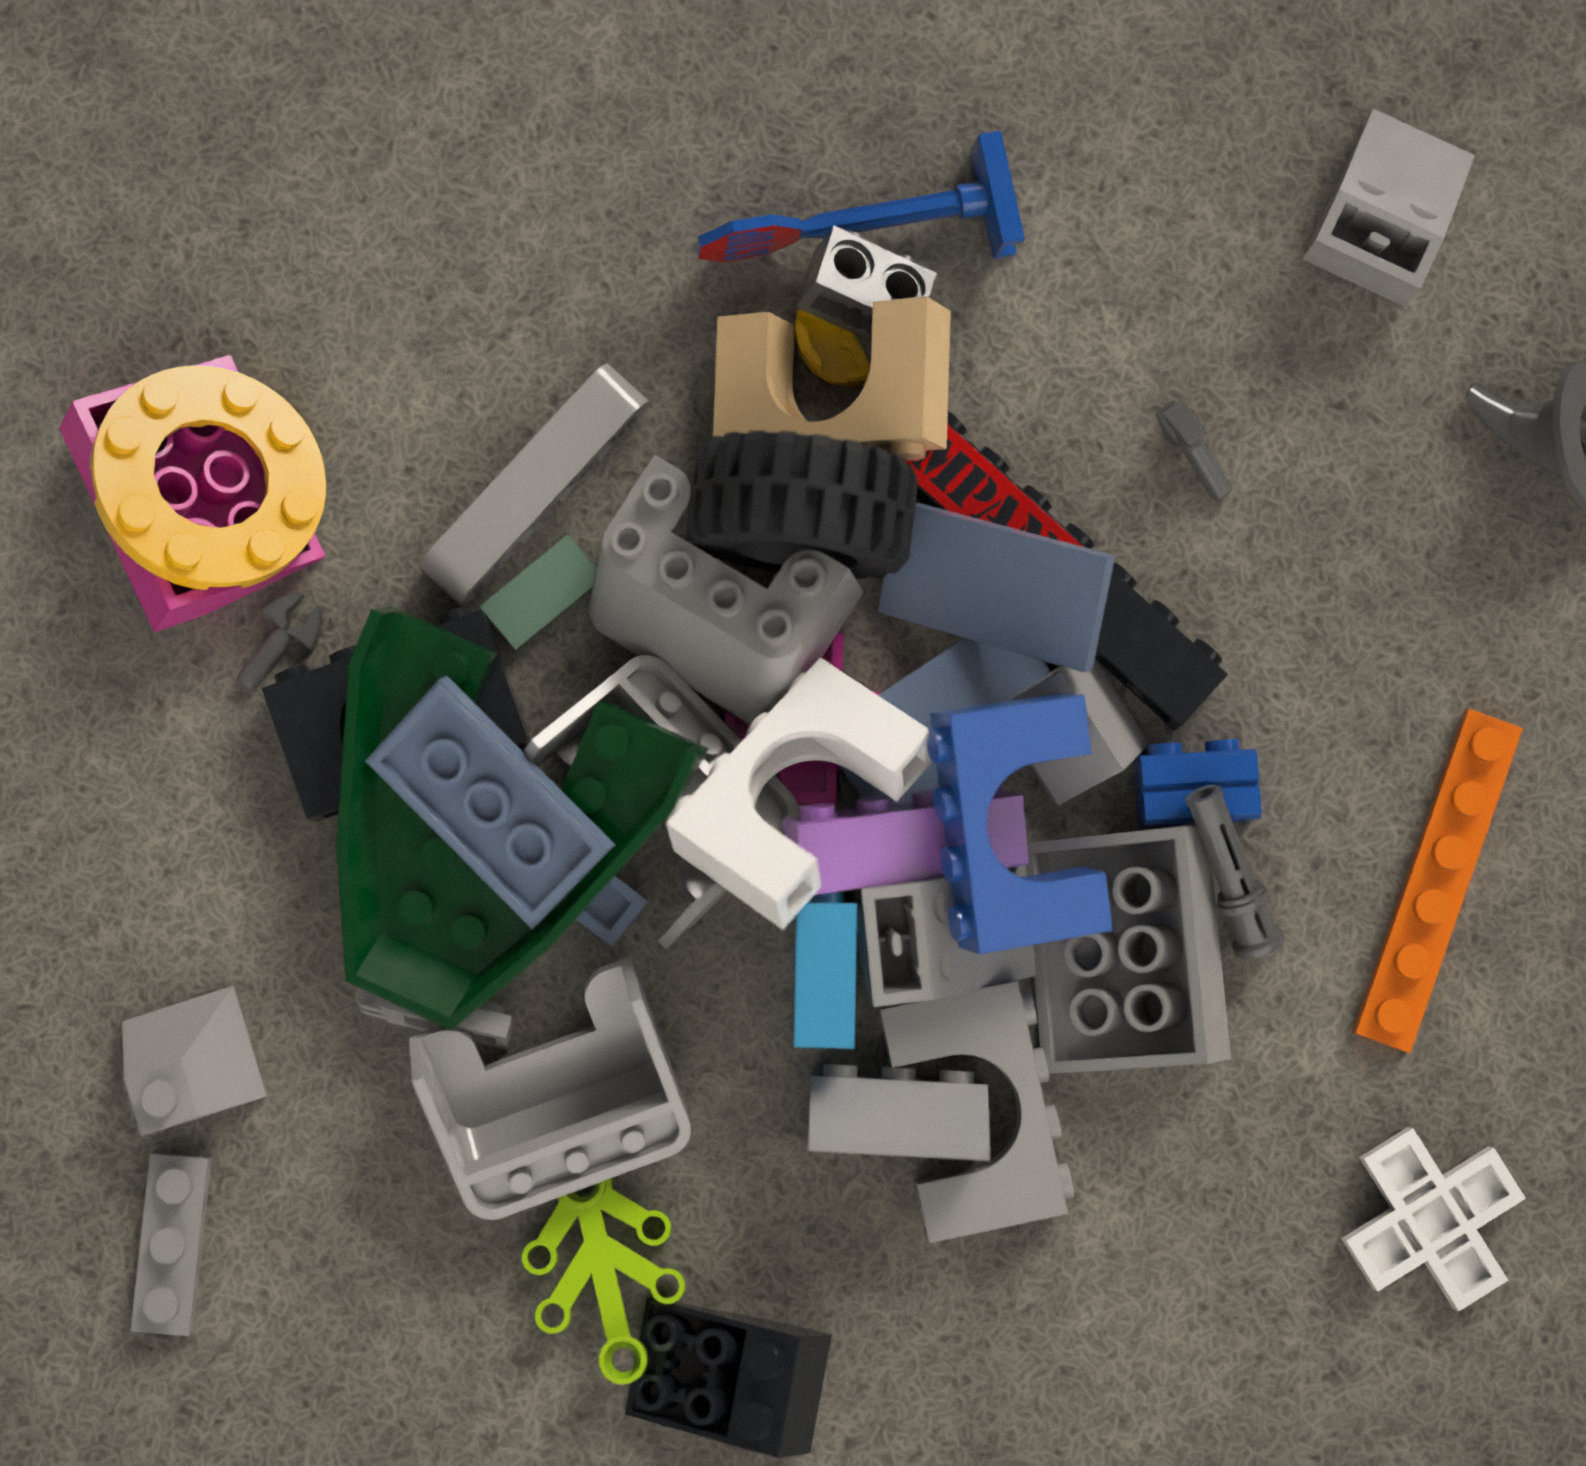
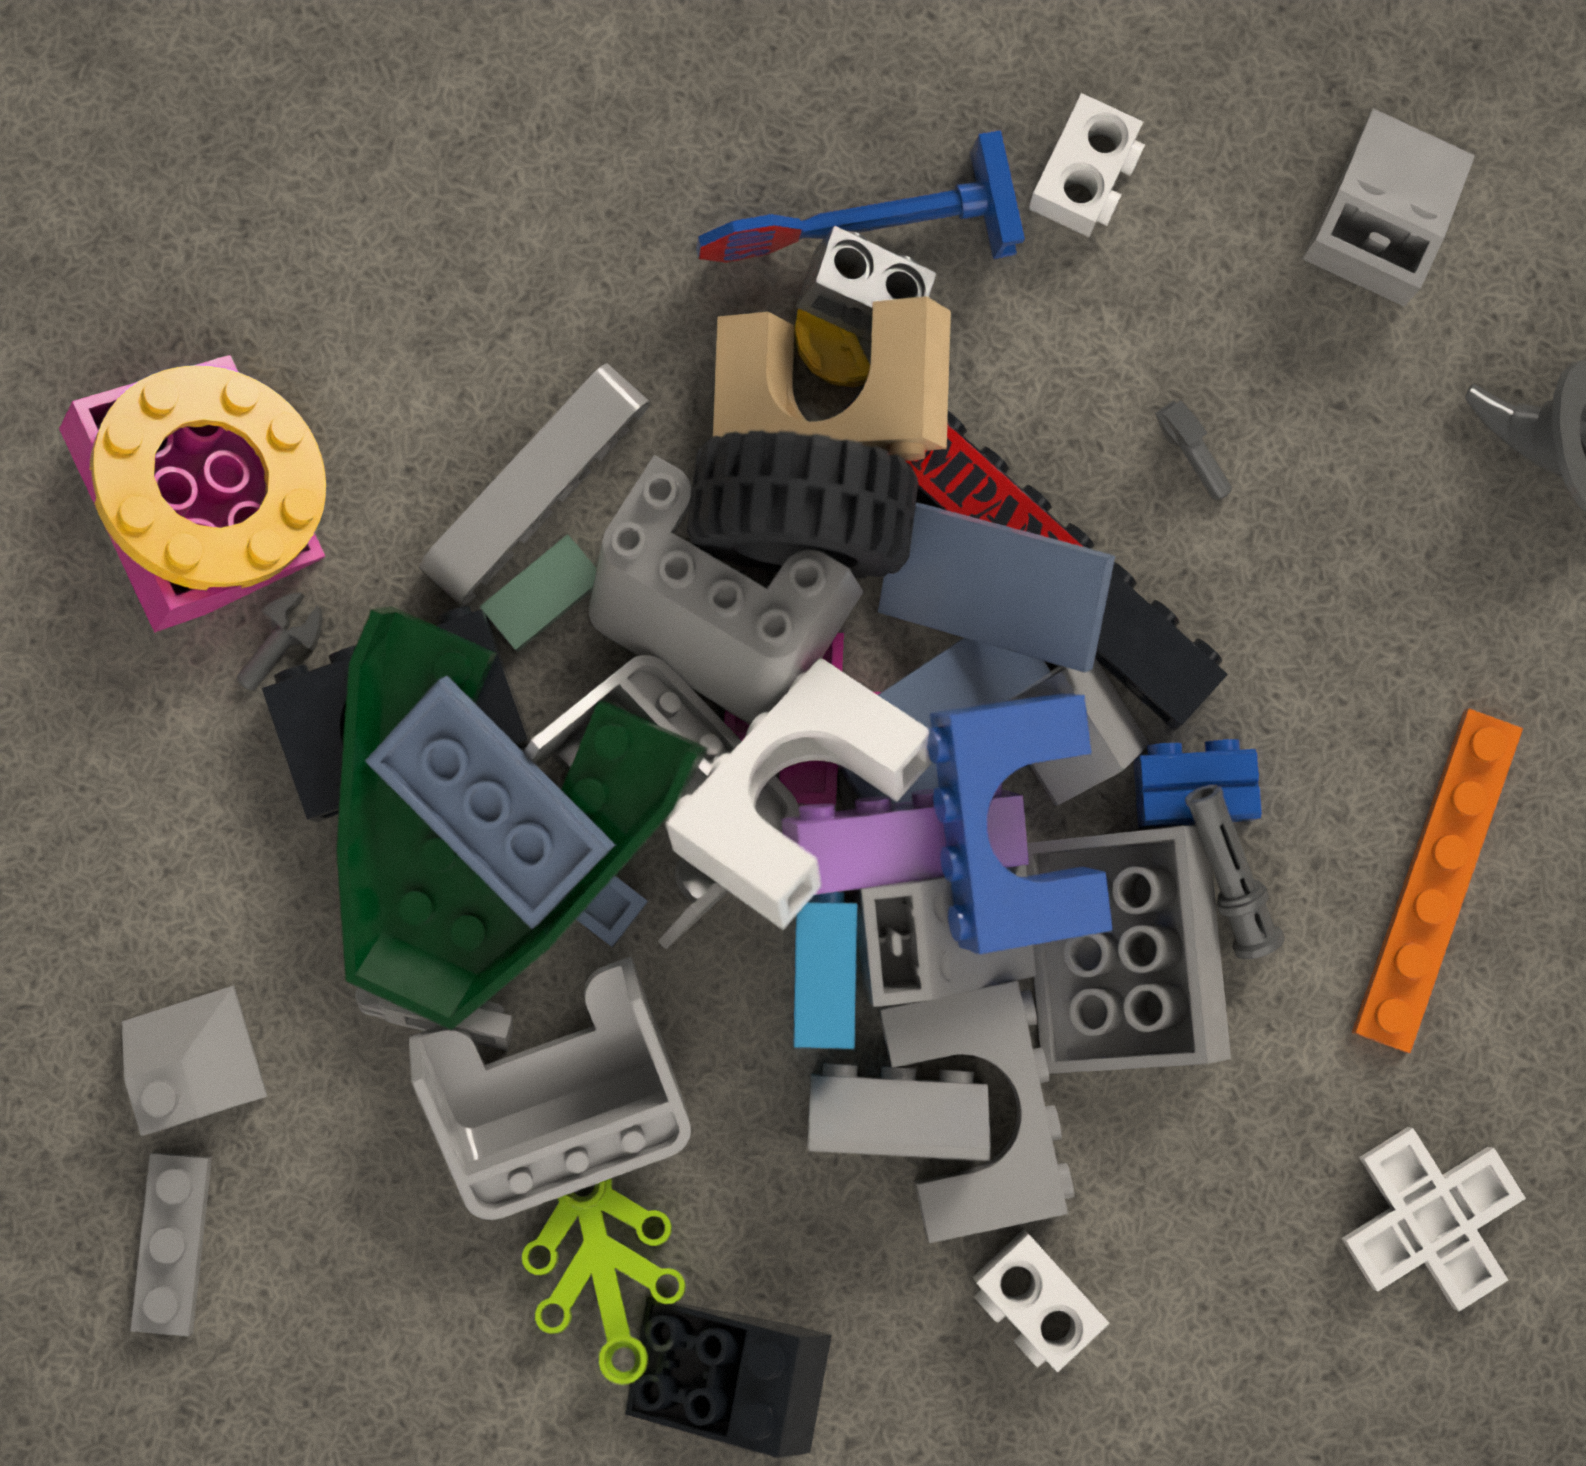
none -> white brick [973,1229,1110,1372]
none -> white brick [1028,93,1145,237]

